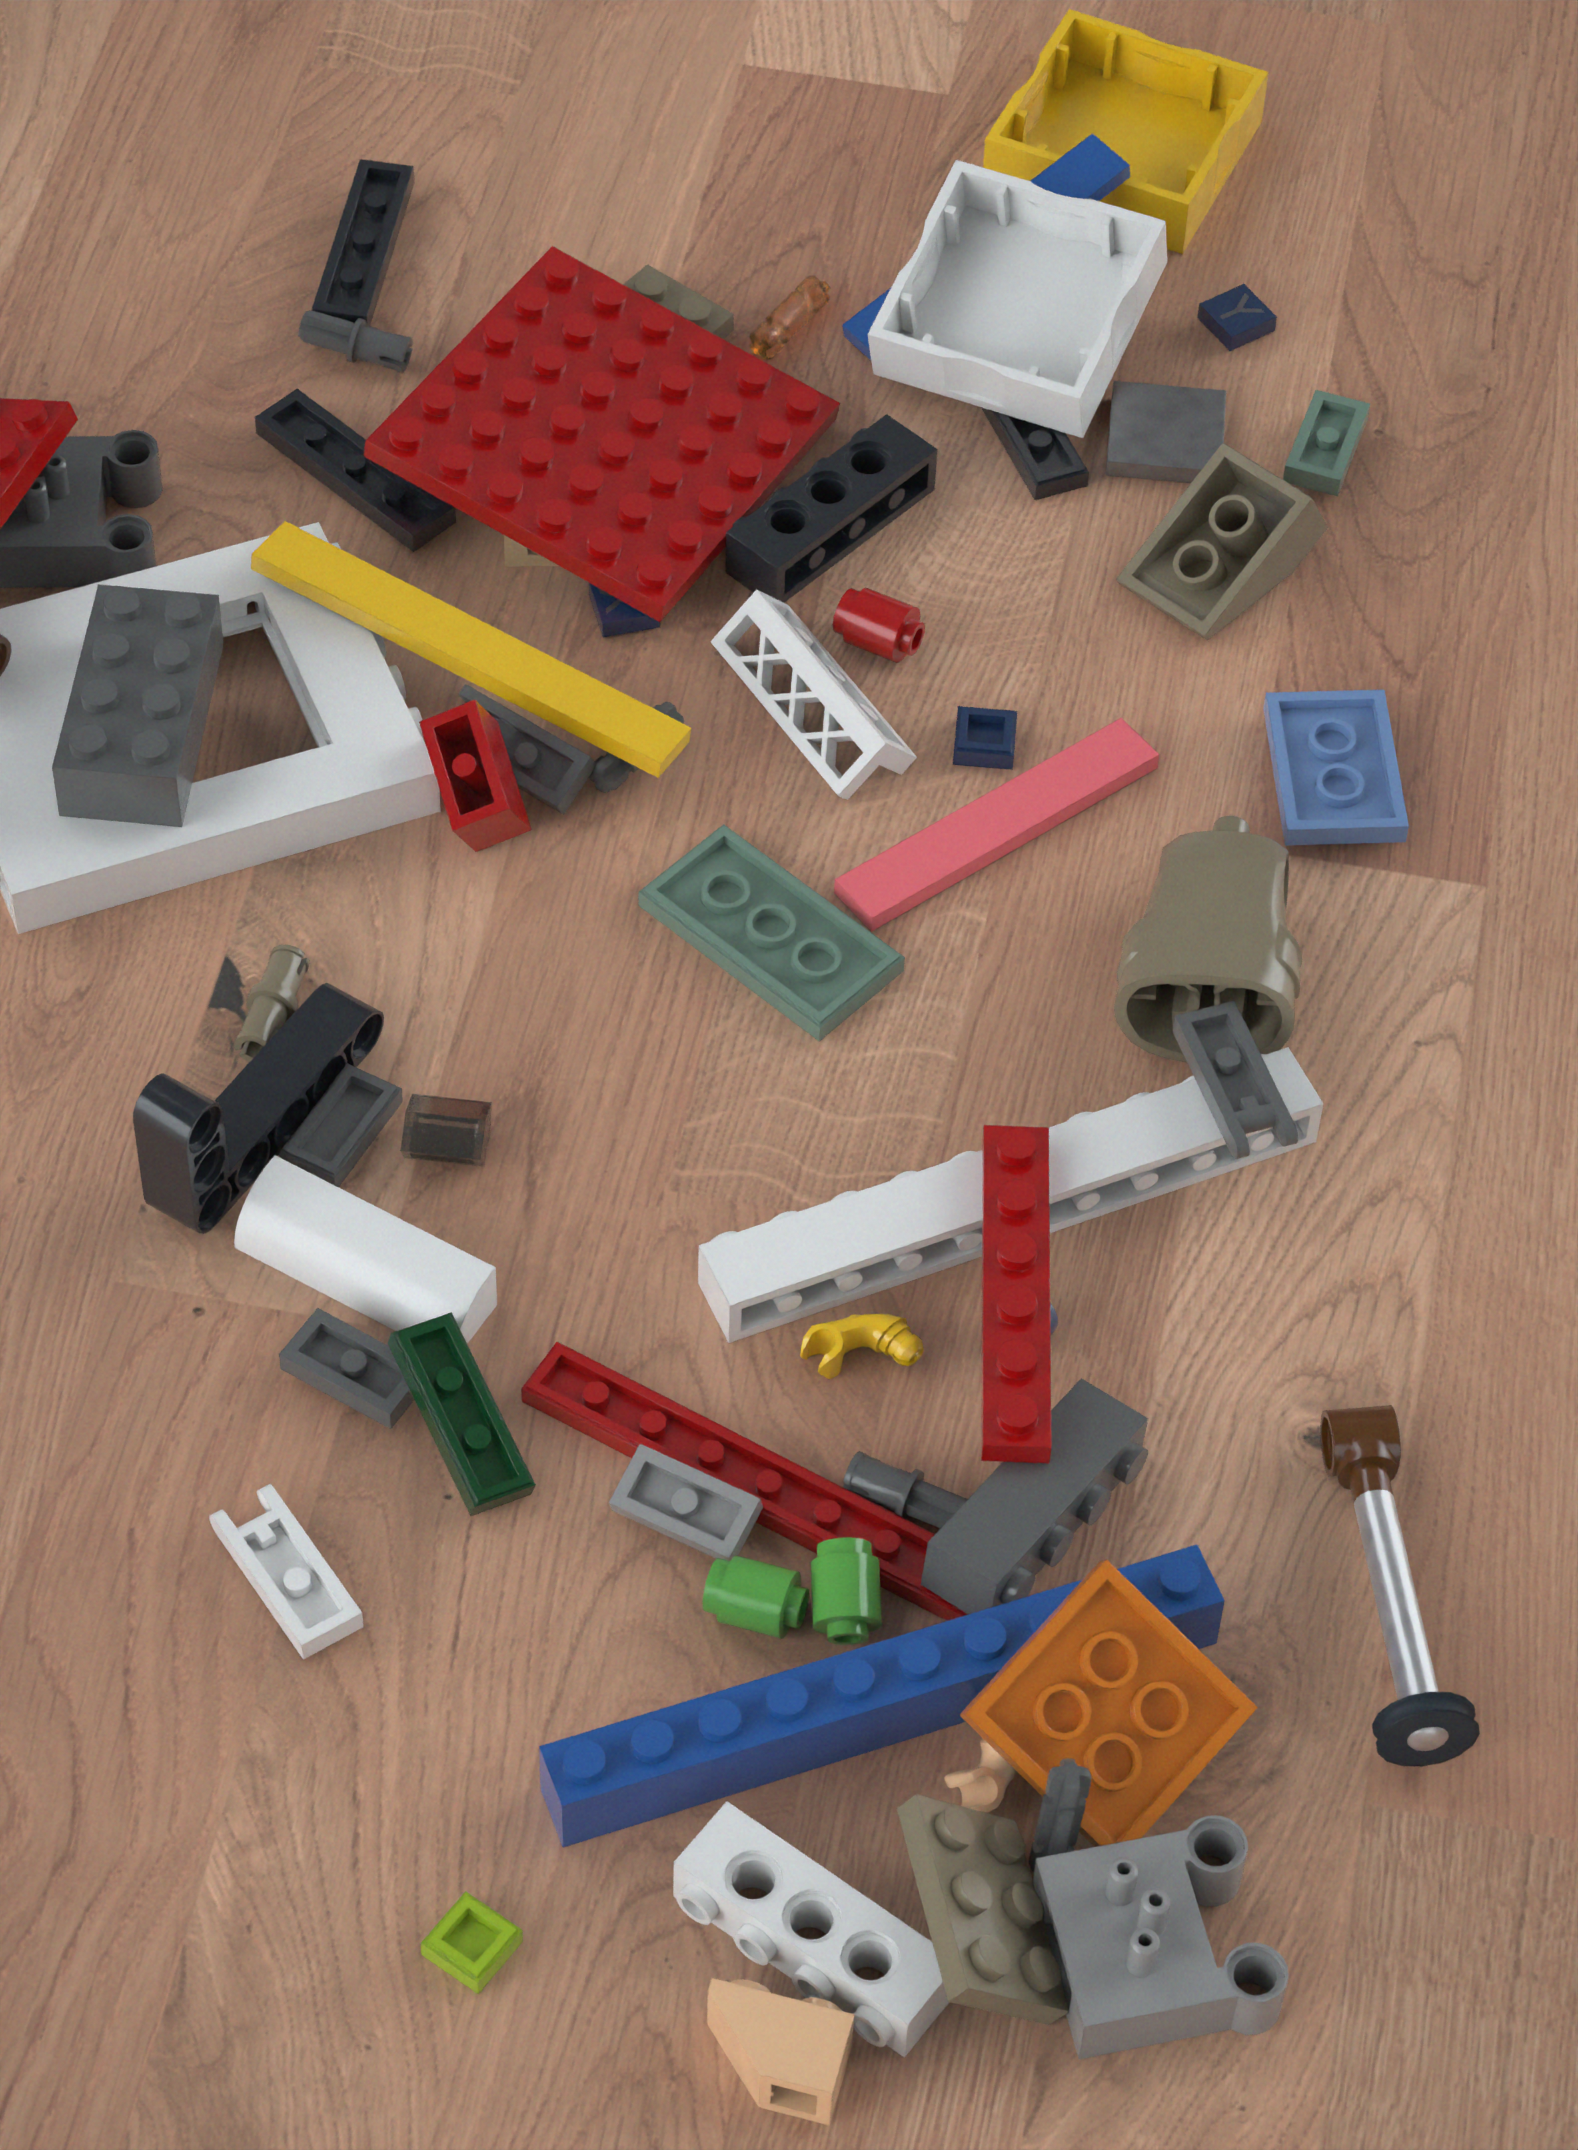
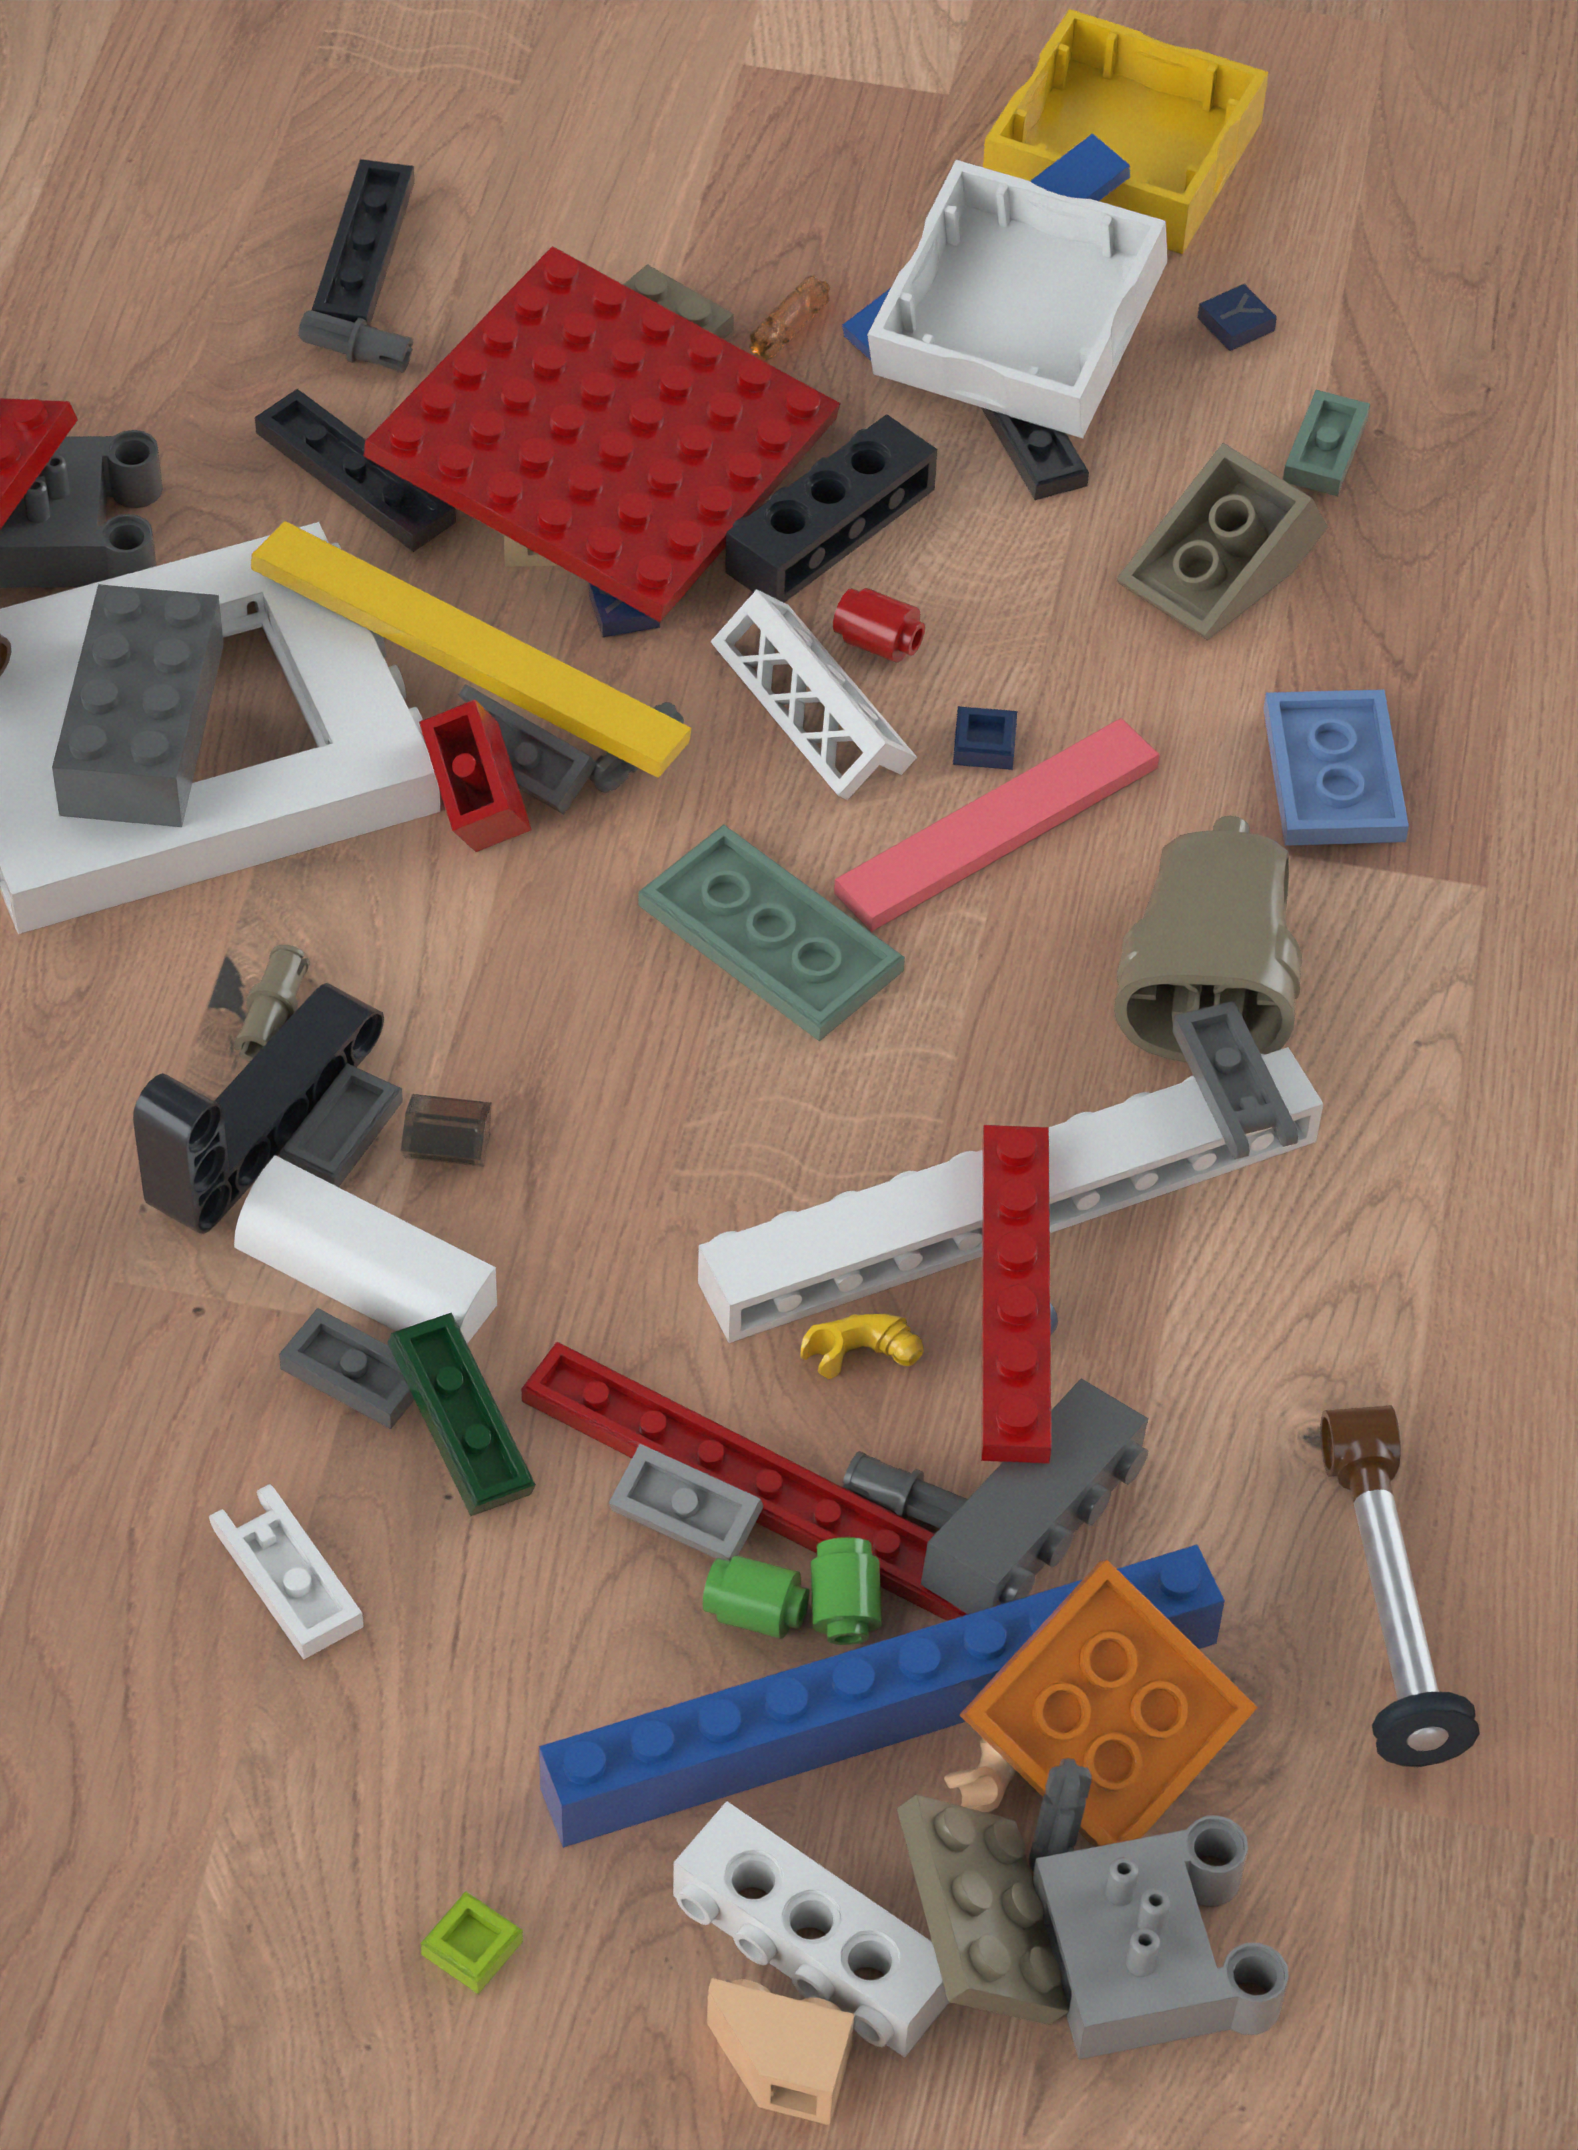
flat silver tile [1106,381,1227,483] -> none

